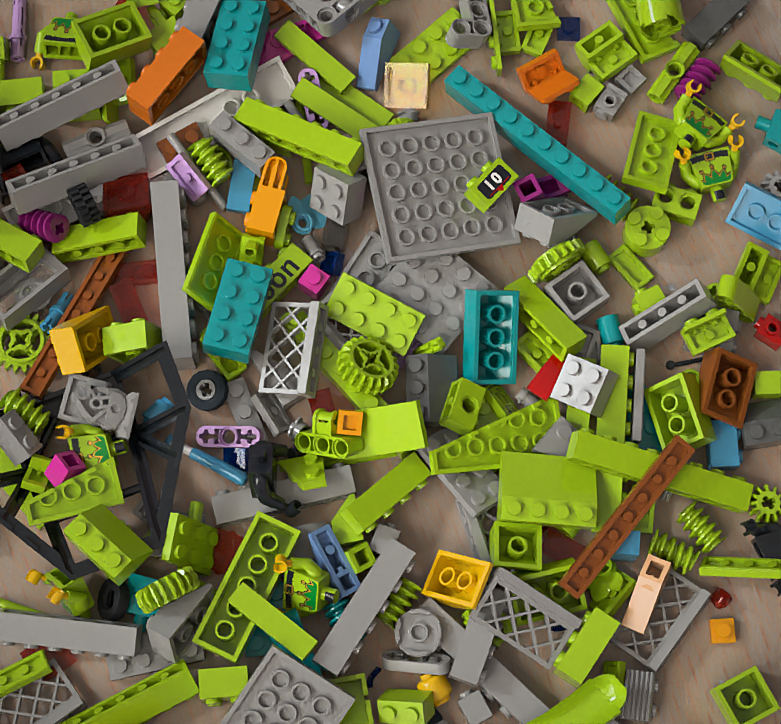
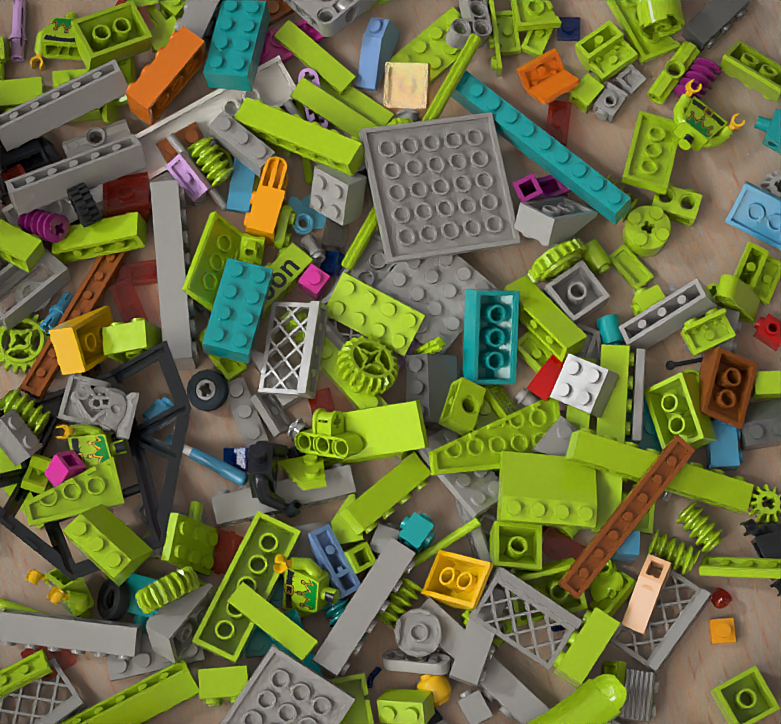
lavender beam [196,426,264,448] -> none
light orange plate [336,409,363,436] -> none
lime brick [463,157,519,214] -> none
torso [674,135,744,203] -> none
none -> lime axle [341,33,482,271]
none -> teal brick [398,512,435,555]
none -> lime piece [402,517,482,575]

